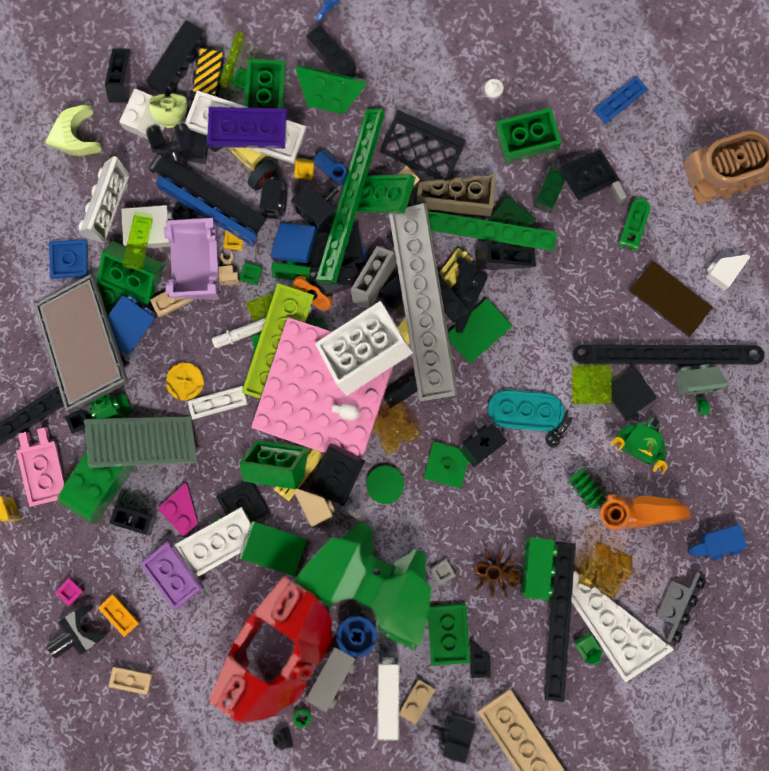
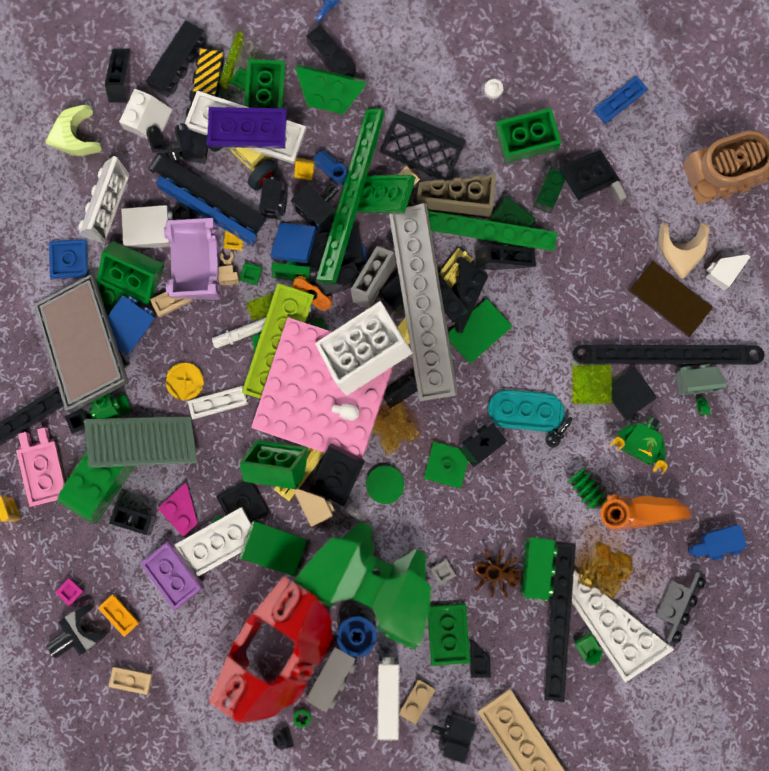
clear neon green tile [123,215,153,270] -> none
yellowish green cylinder [149,94,187,128] -> none
green plate [618,198,650,252] -> none
none -> tan animal [658,223,709,279]

